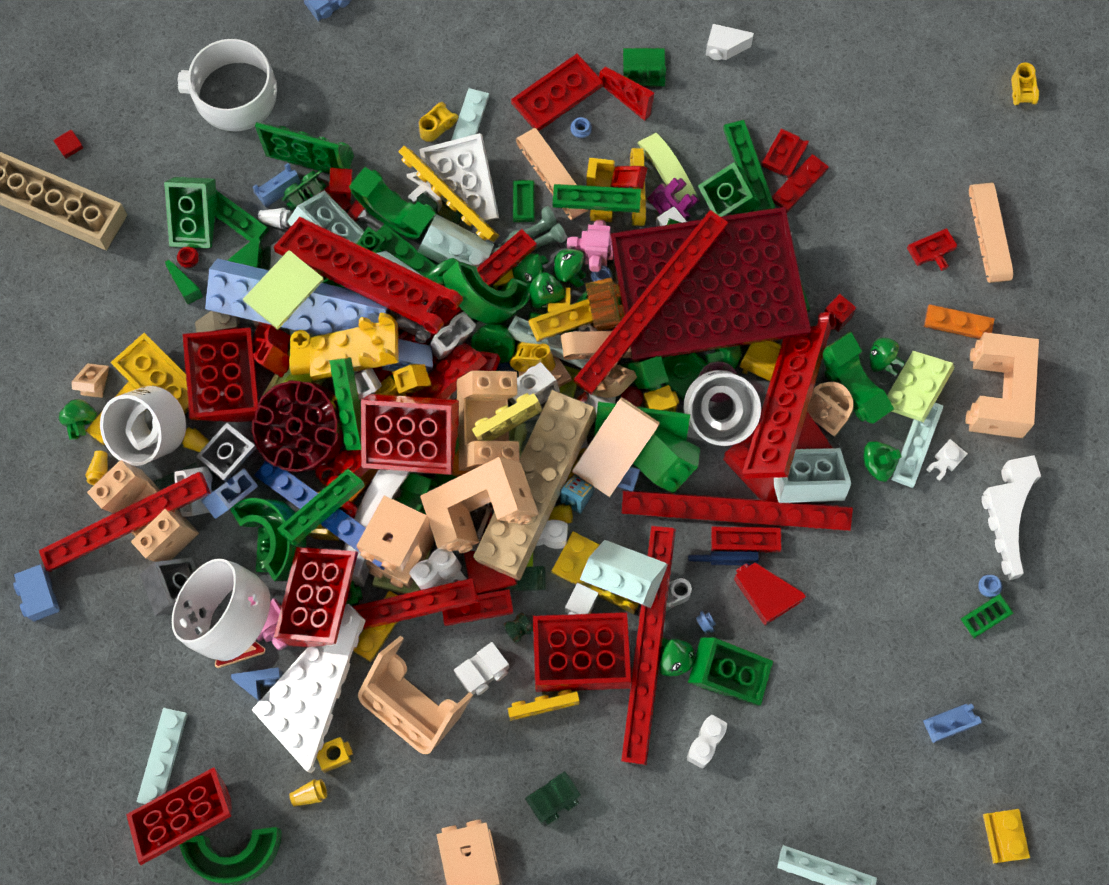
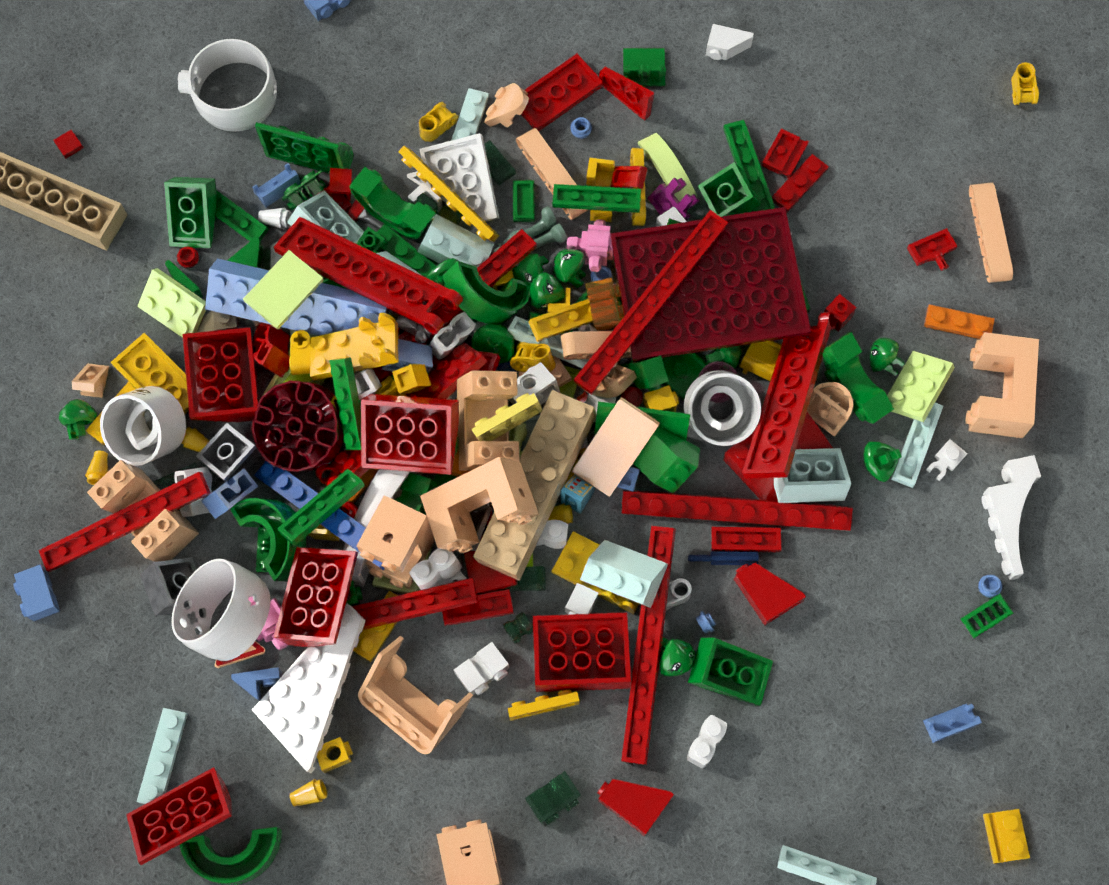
none -> yellowish green plate [138,268,206,338]
none -> light nougat slope [484,83,529,128]
none -> clear green plate [484,140,516,186]
none -> red slope [597,779,674,836]

